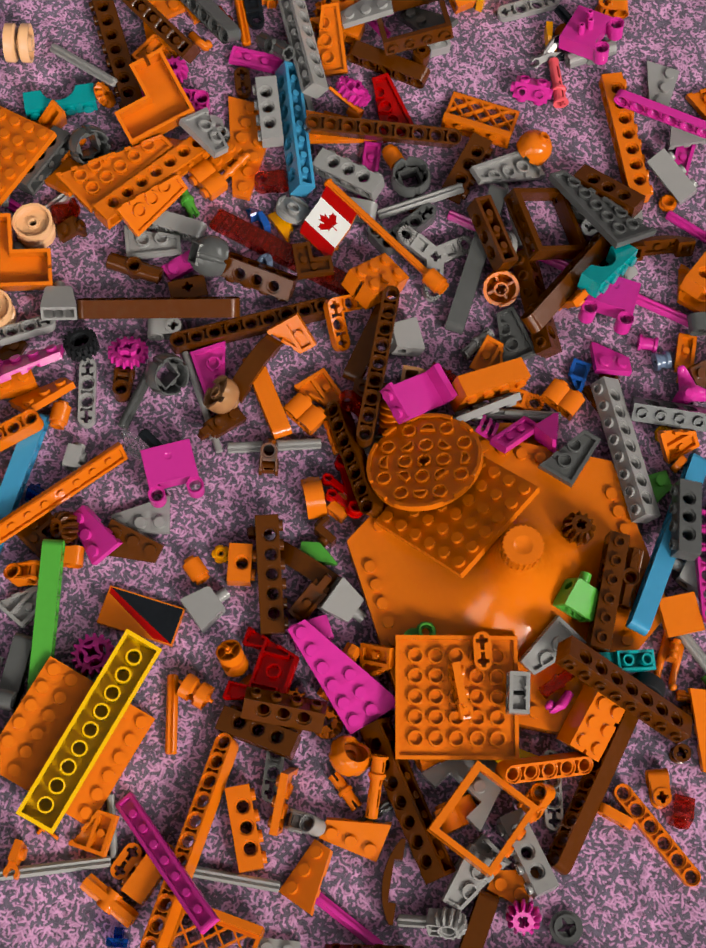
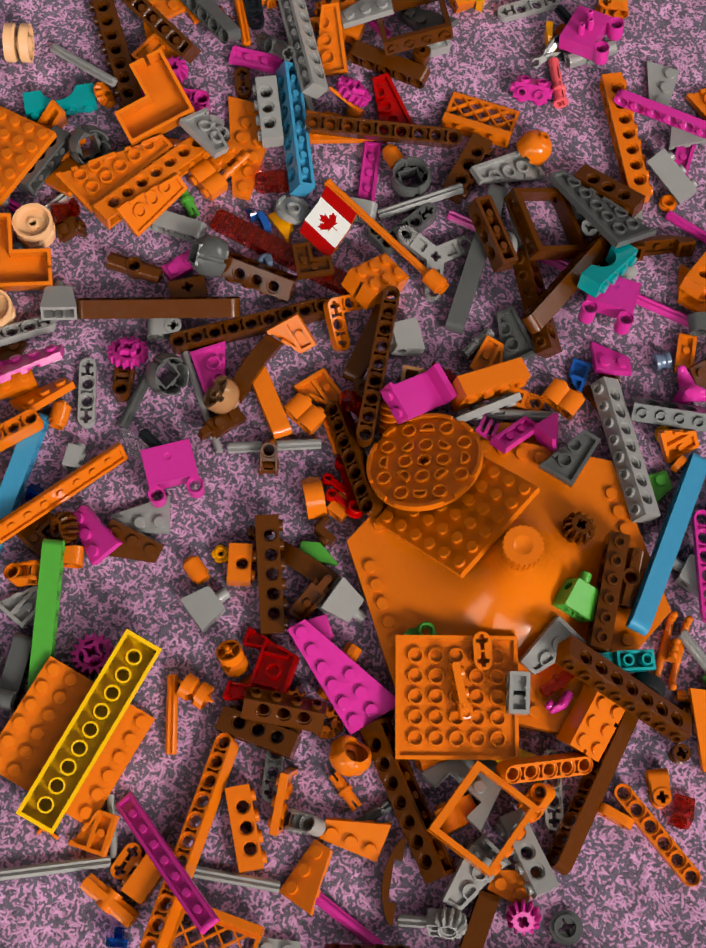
orange plate [3,839,28,880] -> none
black tyre [63,327,100,362] -> none
tile [97,585,186,647] -> none
light grey wing [124,225,182,259] -> none
orange arm [188,31,213,51] -> none
light grey brick [312,147,385,202] -> none
orange wing [359,642,395,677] -> none
orange pin [365,754,389,819] -> none
orange cylinder [483,270,520,307] -> none
orange hinge [558,289,589,311] -> none
dark pink bush [636,334,659,353] -> none
orange tile [658,591,705,639] -> none
dark grey brick [669,478,702,561] -> none

